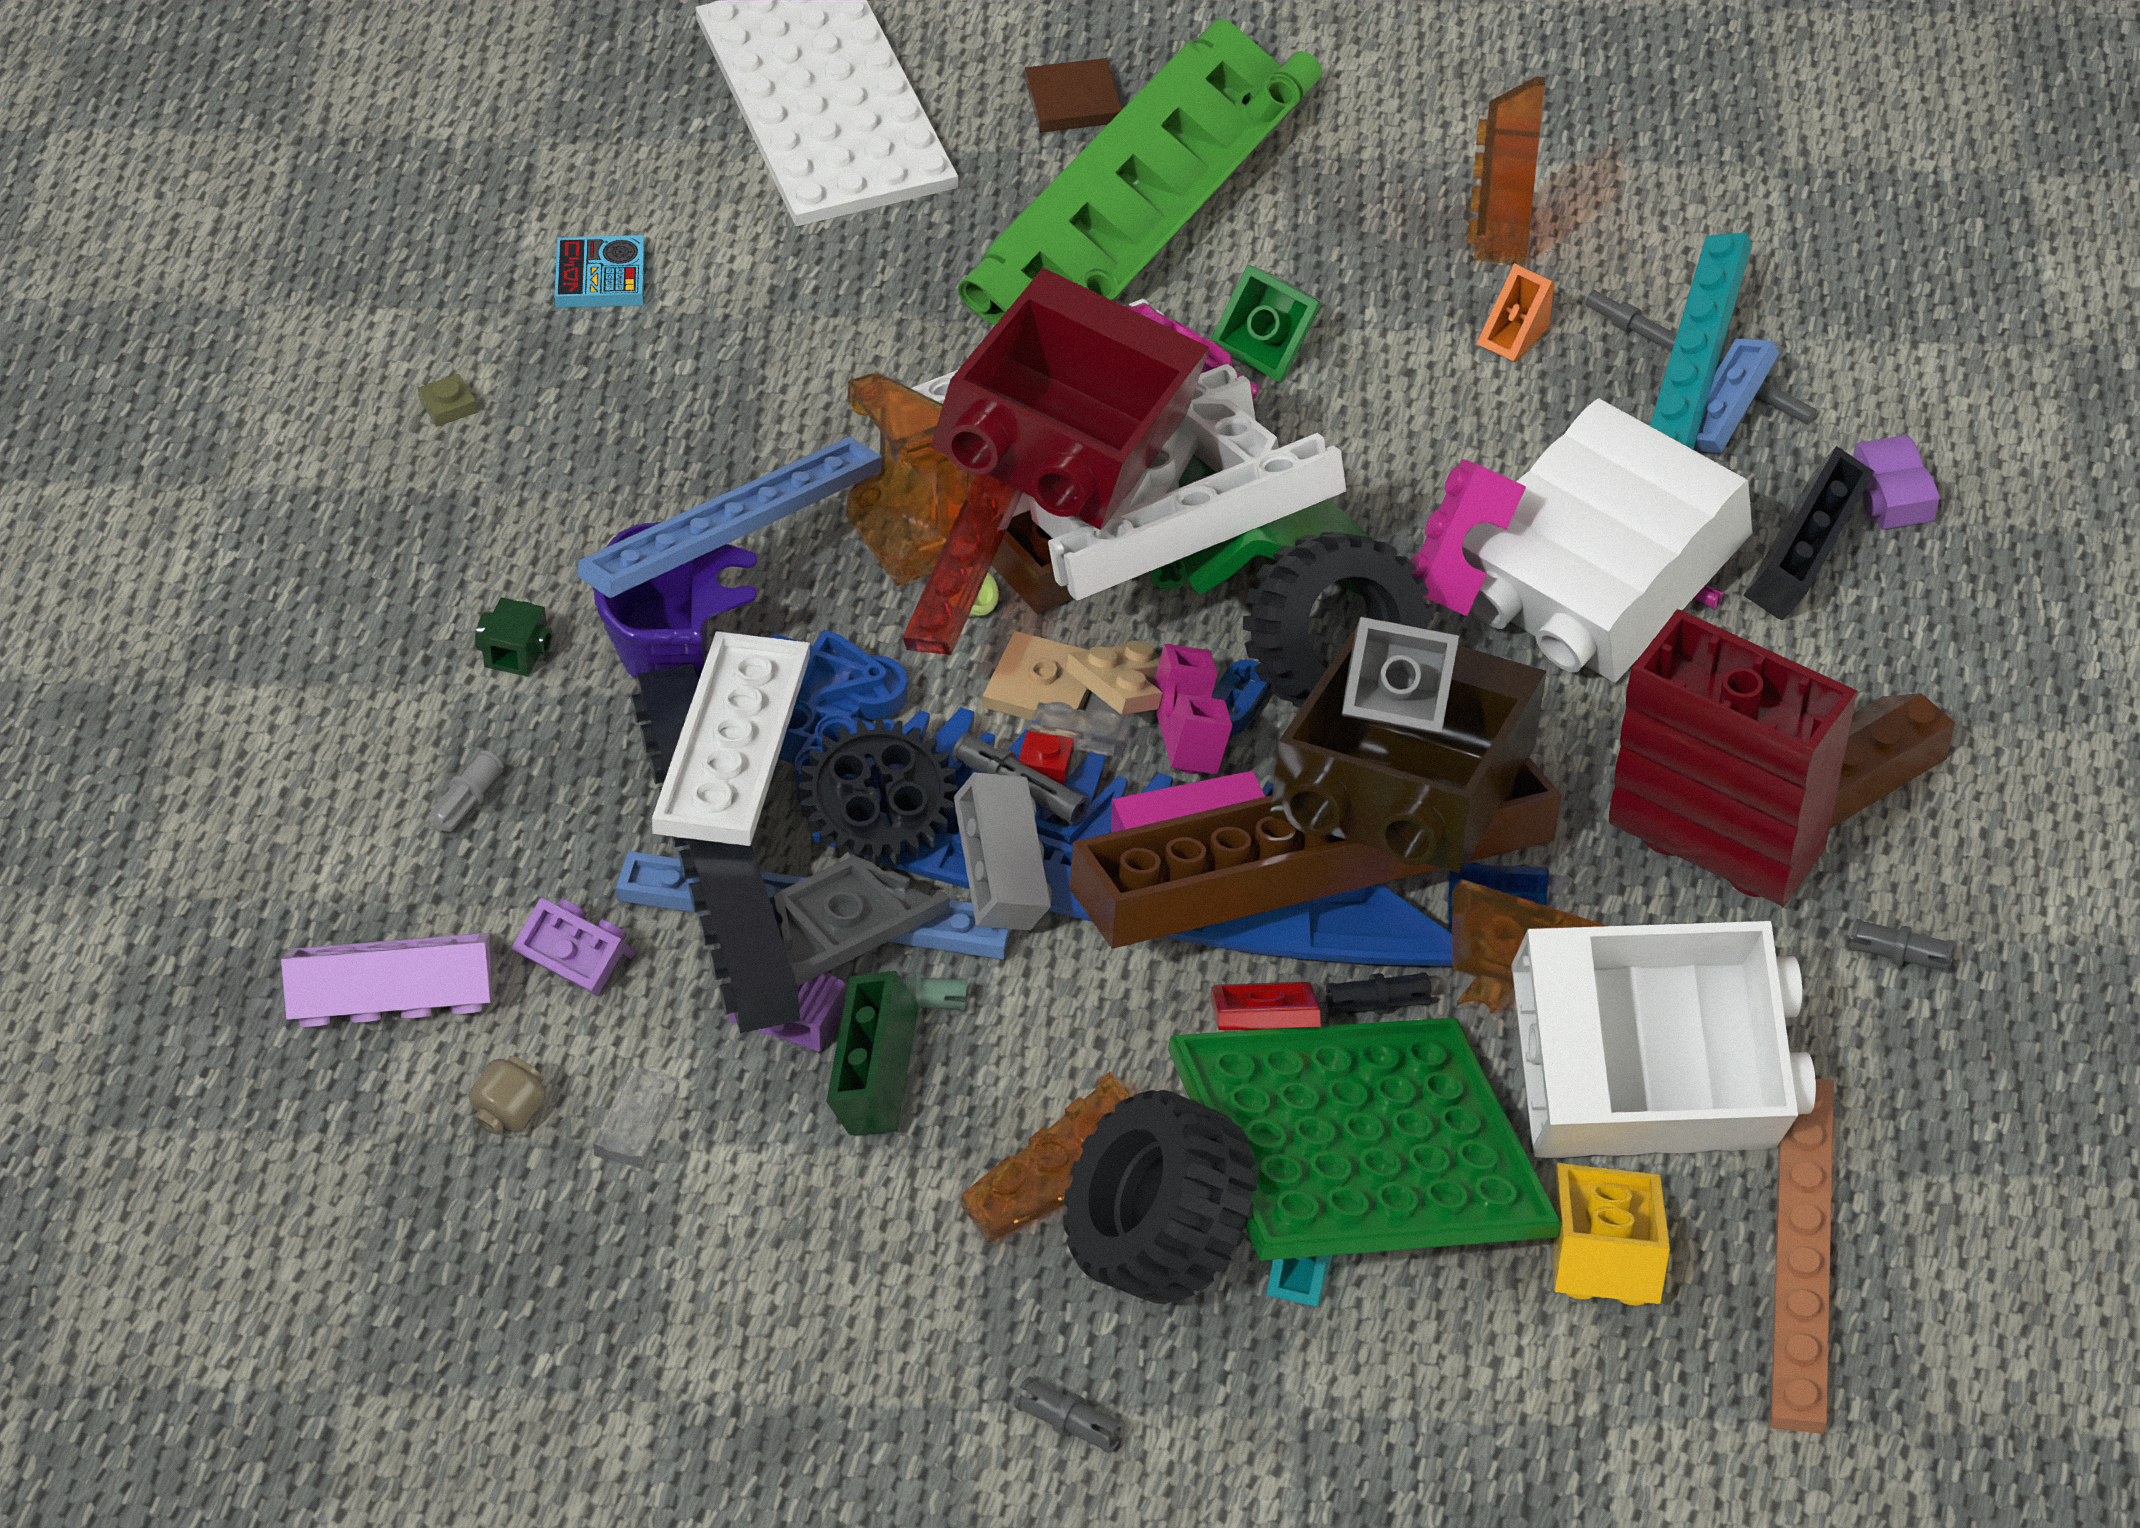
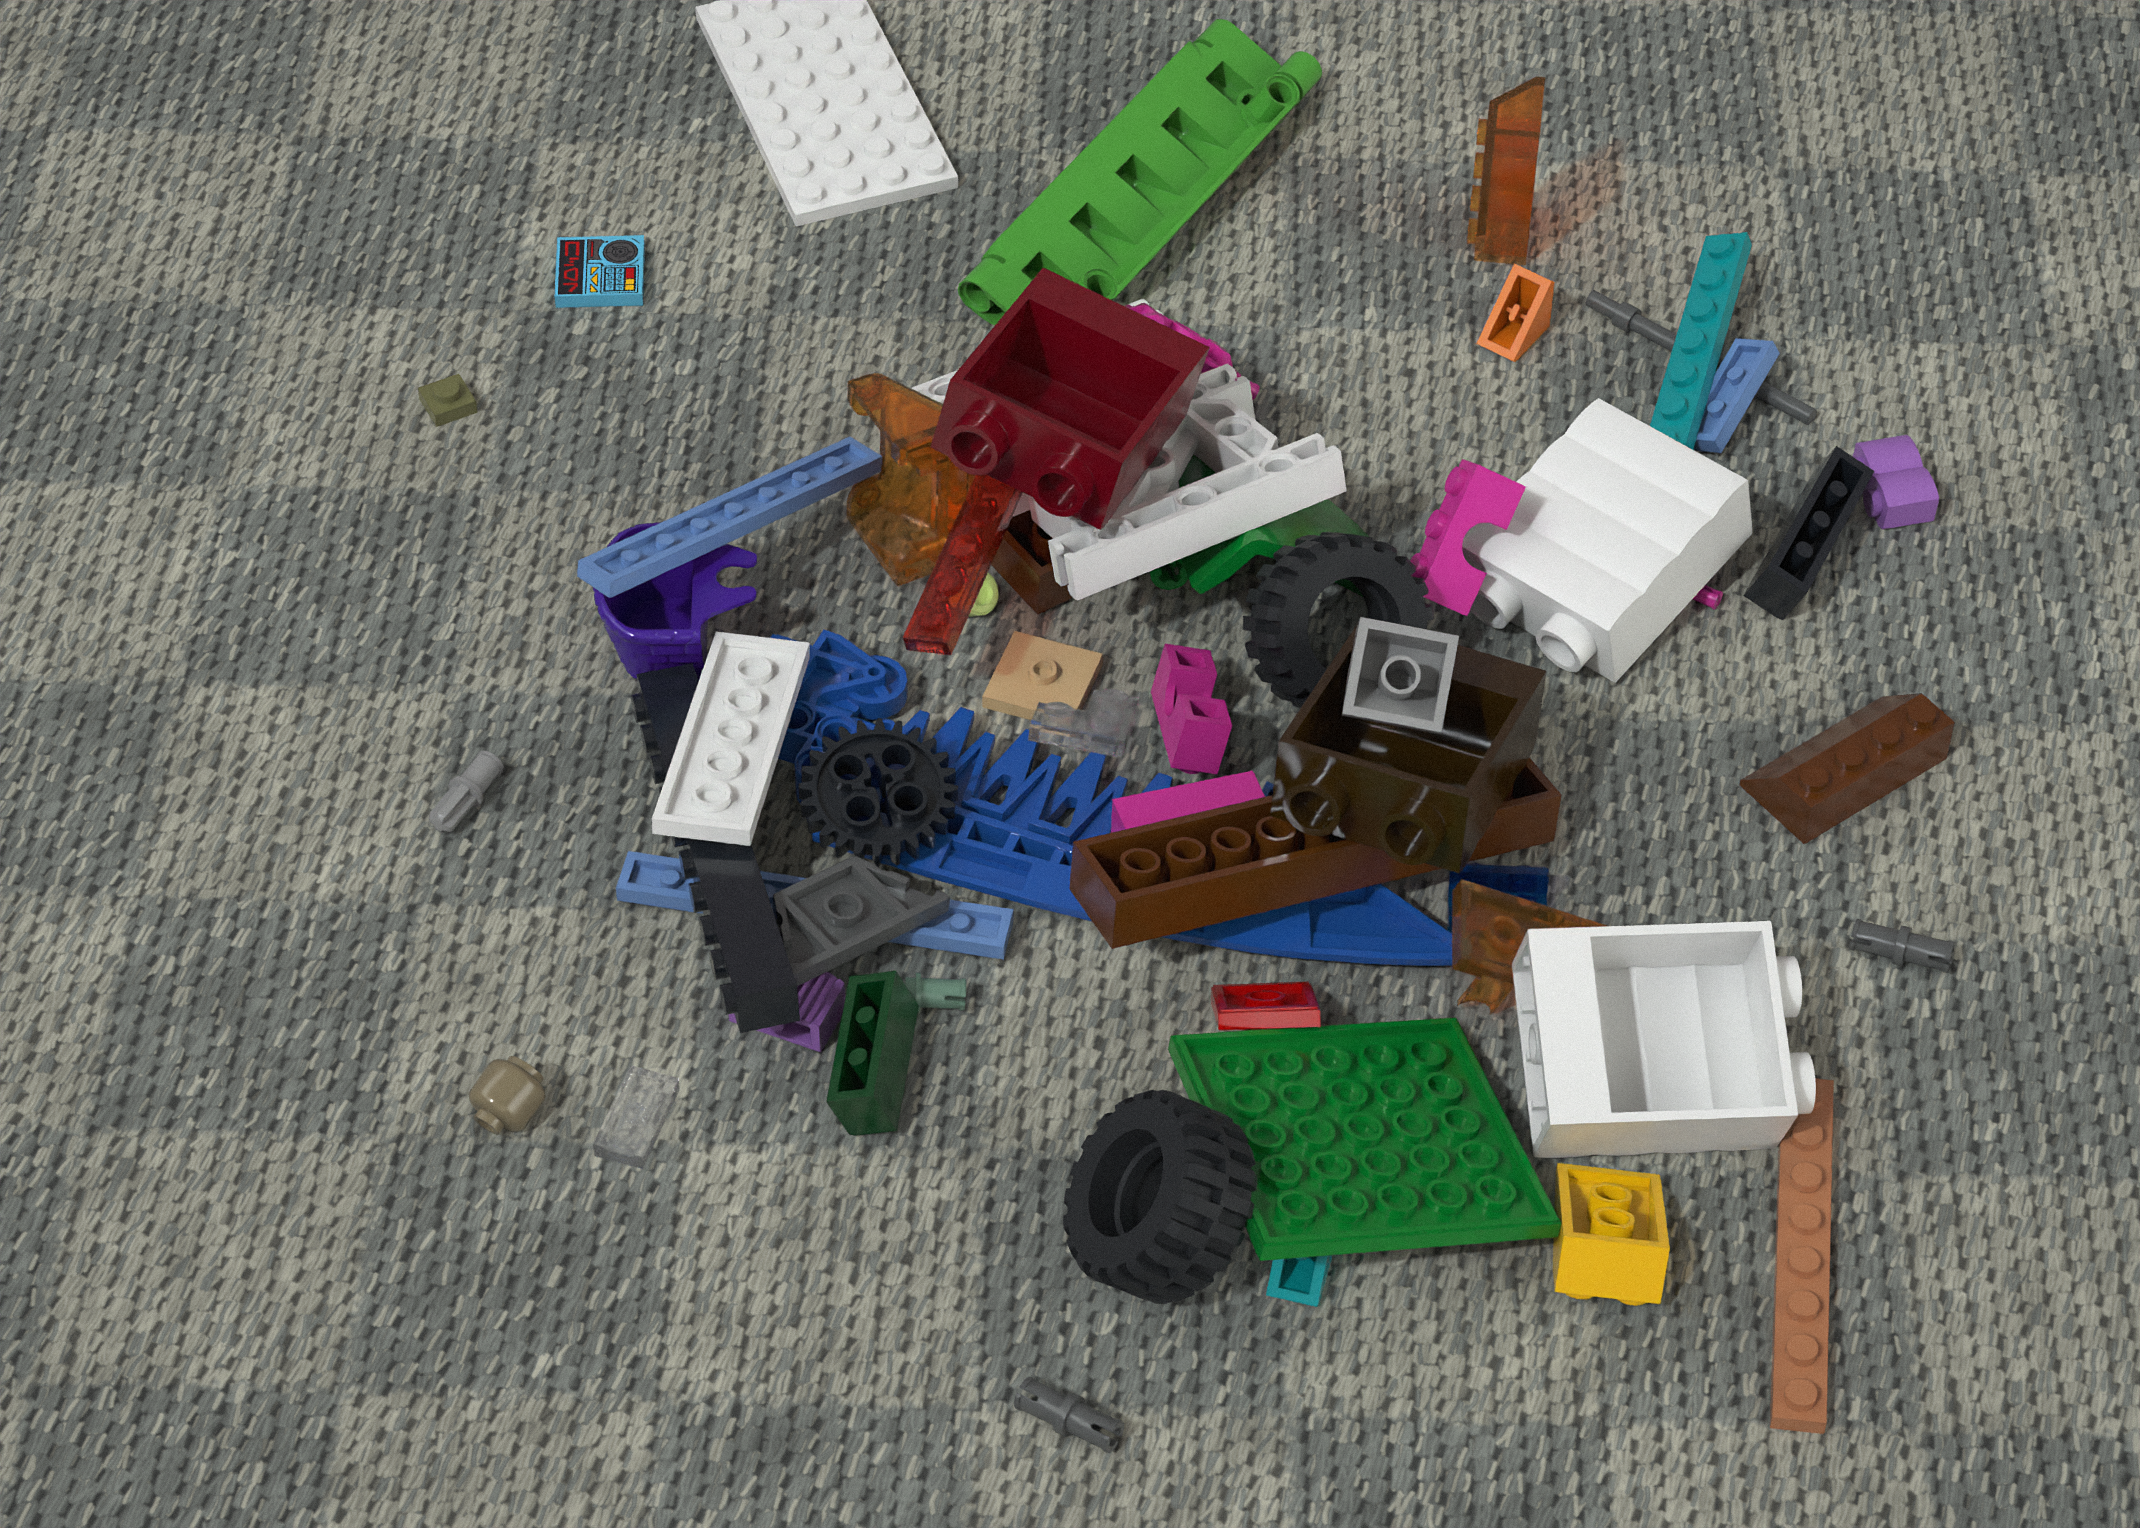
lavender slope [281,932,492,1027] -> none
dark green brick [475,597,552,677] -> none
medium lavender bracket [511,897,636,996] -> none
dark grey pin [952,732,1089,825] -> none
light grey brick [954,772,1052,930] -> none
clear orange wing [961,1072,1130,1243] -> none
red plate [1018,731,1074,785] -> none
reddish brown tile [1025,58,1122,133] -> none
tan plate [1065,641,1163,715] -> none
green slope [1211,264,1322,382] -> none
blue beam [1211,660,1269,736] -> none
black pin [1326,972,1431,1015] -> none
dark red brick [1609,608,1857,907] -> none

